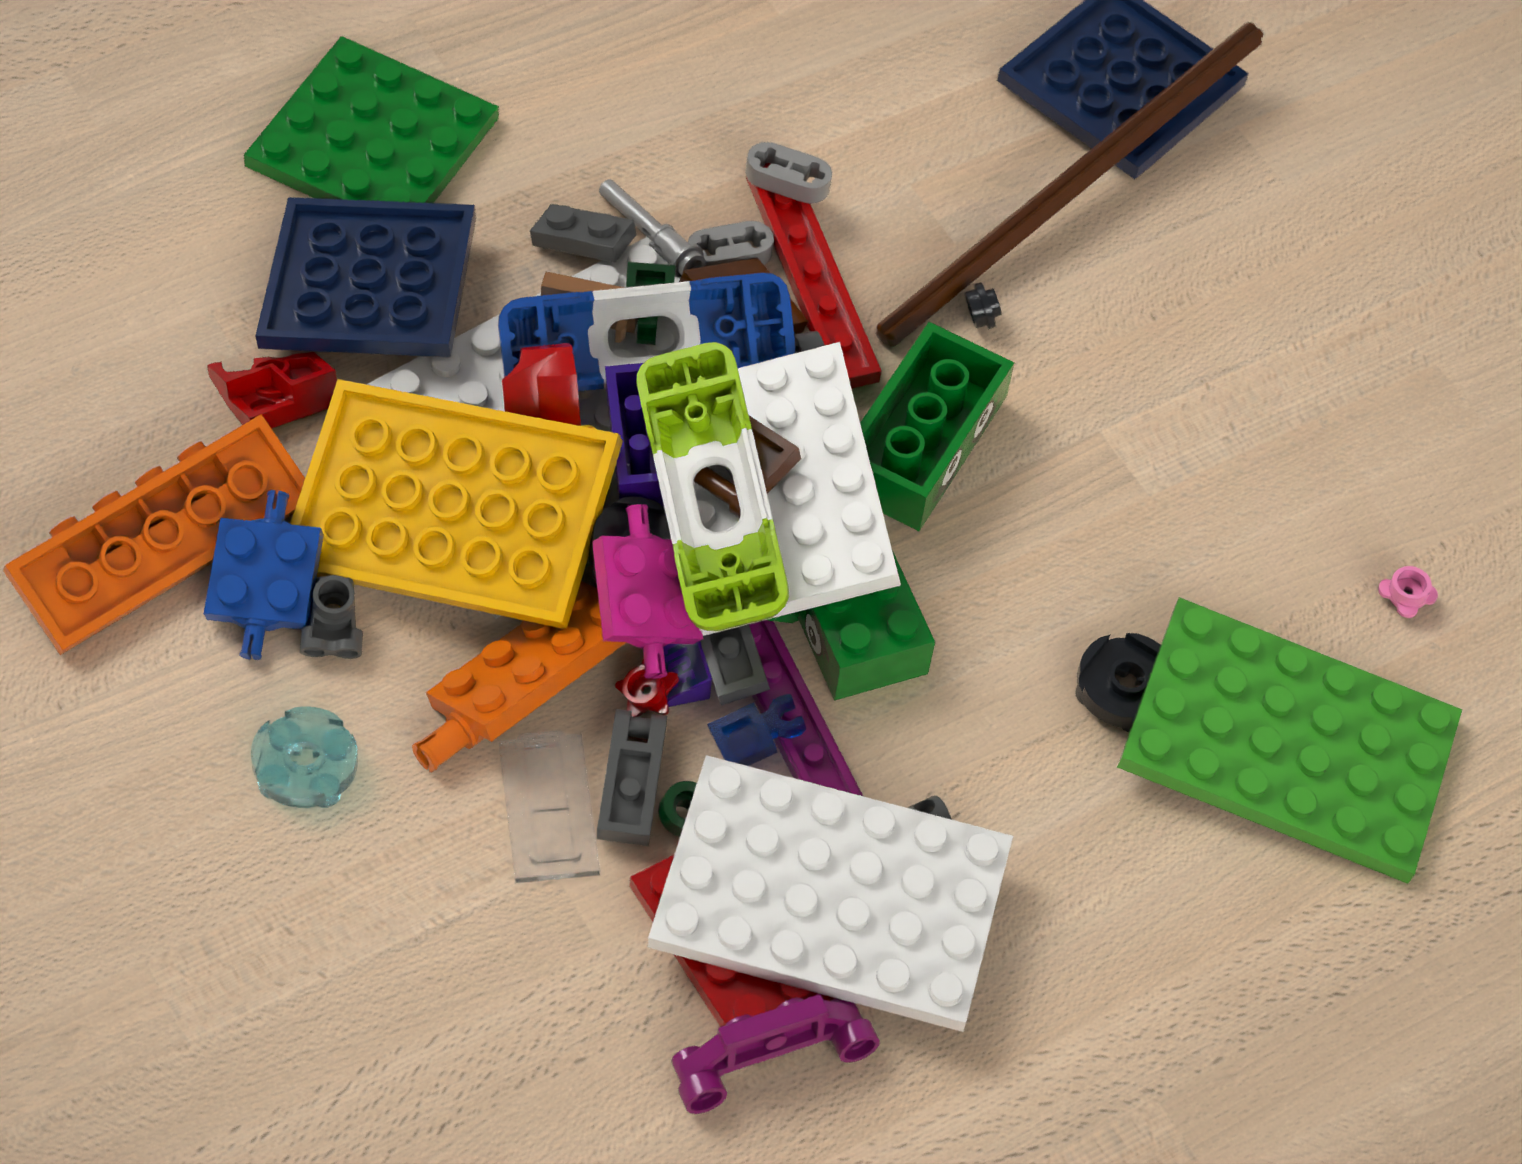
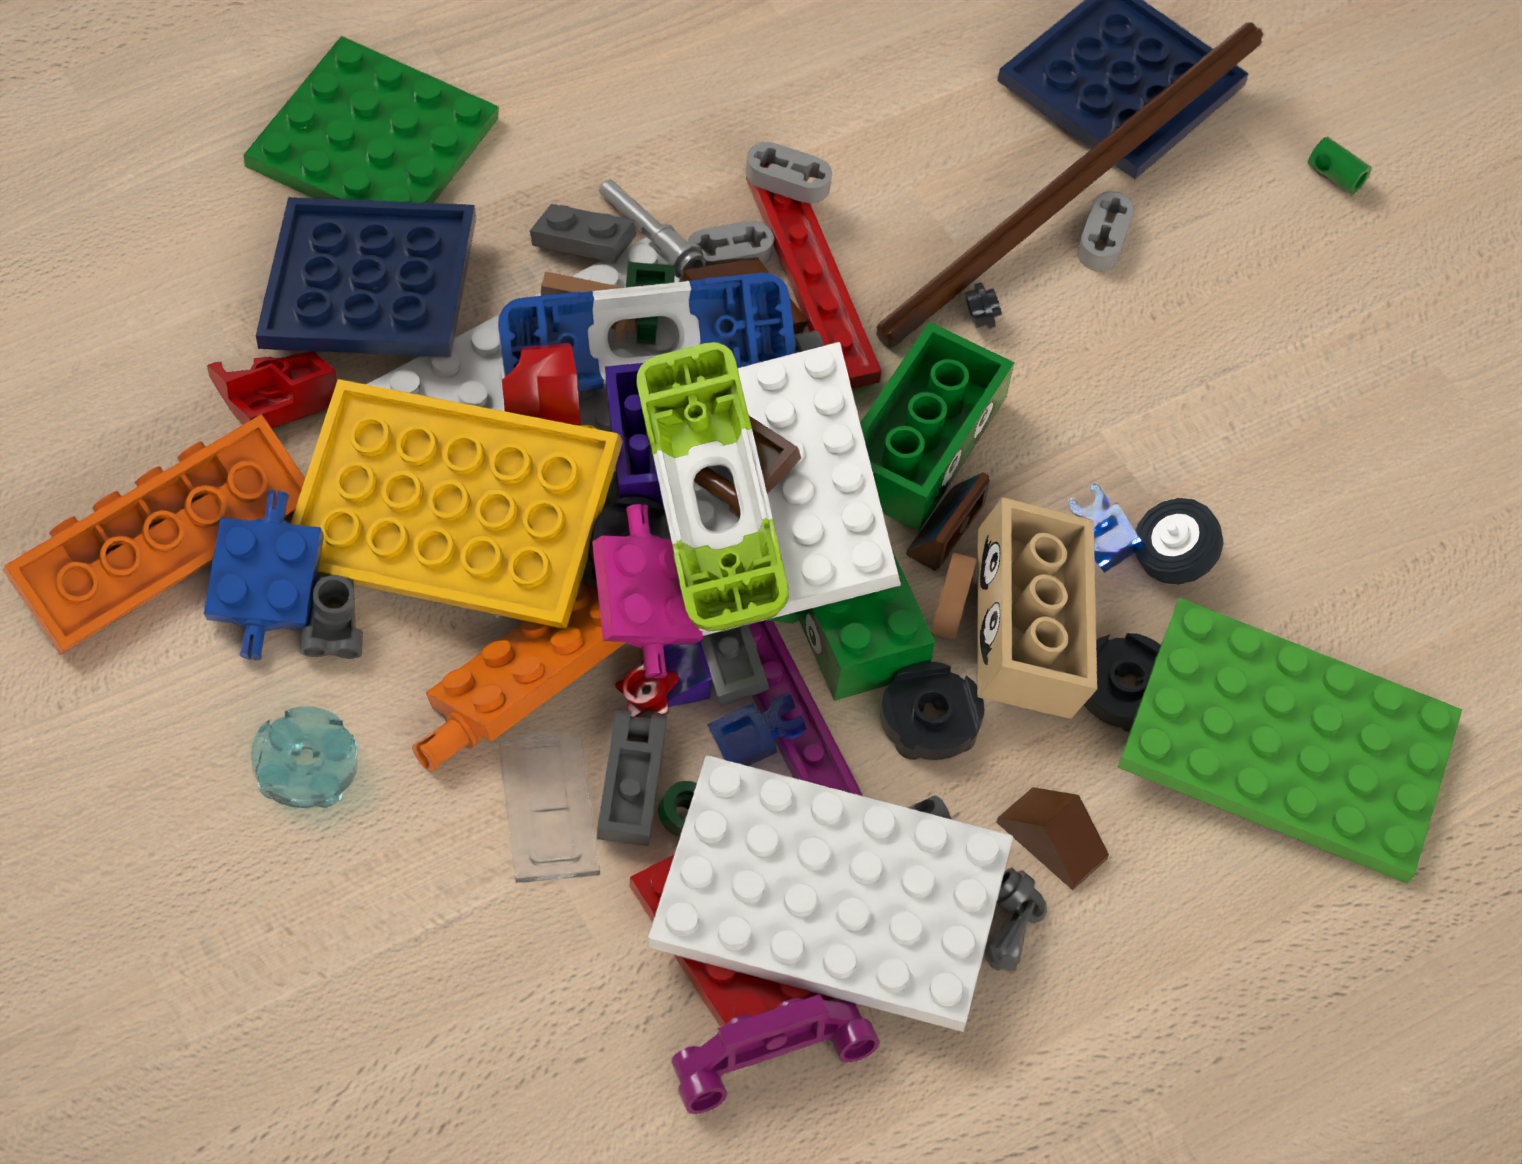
bright pink plate [1378,566,1438,618] -> none
none -> black plate [880,662,985,760]
none -> reddish brown slope [906,472,990,571]
none -> medium nougat beam [931,553,977,642]
none -> tan brick [977,497,1097,719]
none -> dark grey piece [985,868,1047,972]
none -> reddish brown slope [996,787,1109,890]
none -> clear blue plate [1068,483,1146,573]
none -> light grey beam [1078,191,1134,271]
none -> black wheel [1133,498,1224,585]
none -> green piece [1308,136,1372,195]

